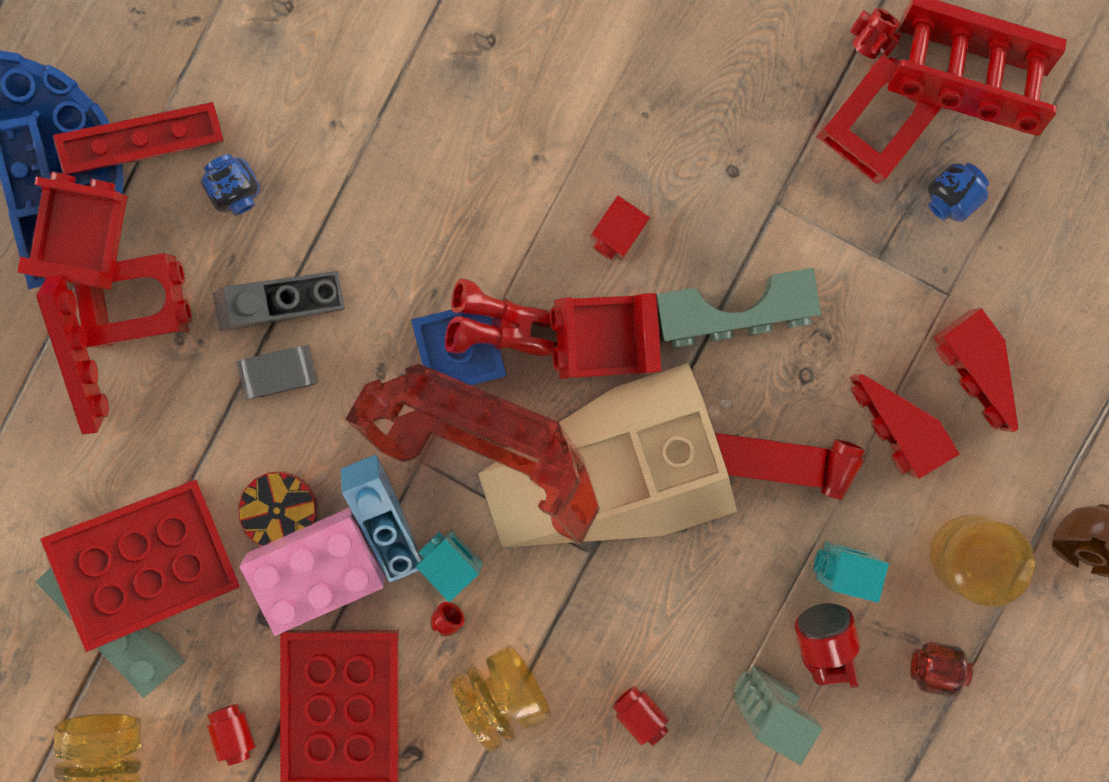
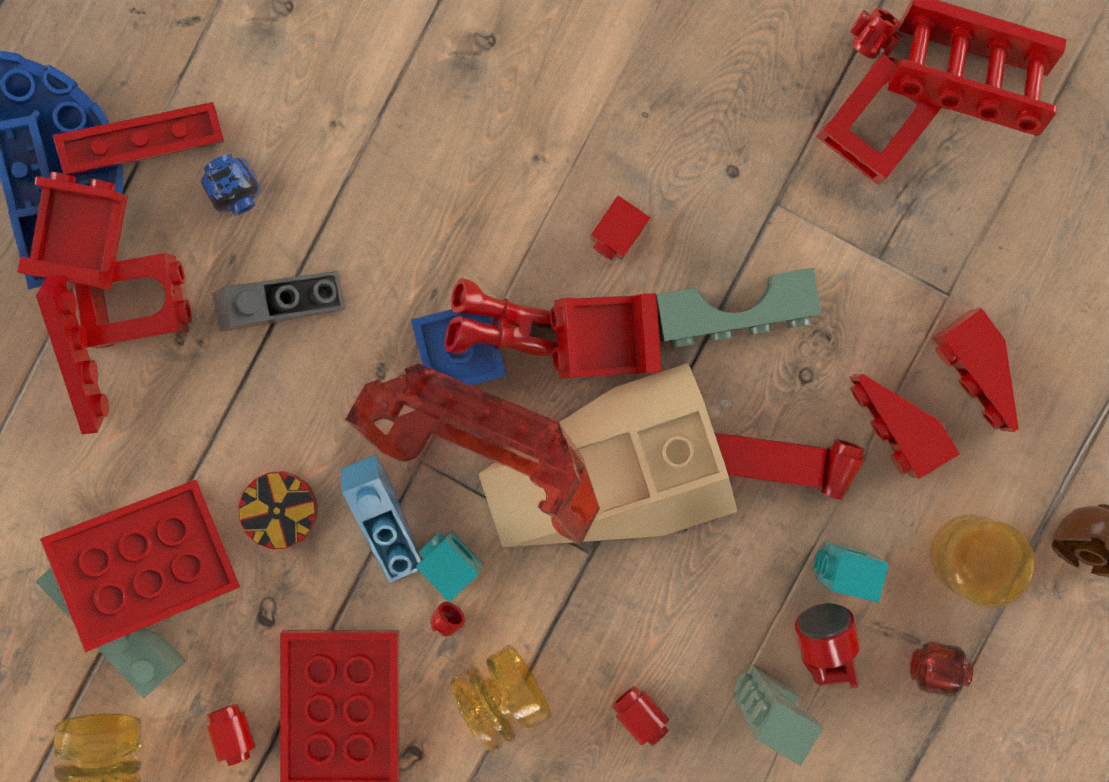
dark grey beam [236,345,318,400] -> none
bright pink brick [239,507,386,636] -> none
blue head [928,163,989,222] -> none

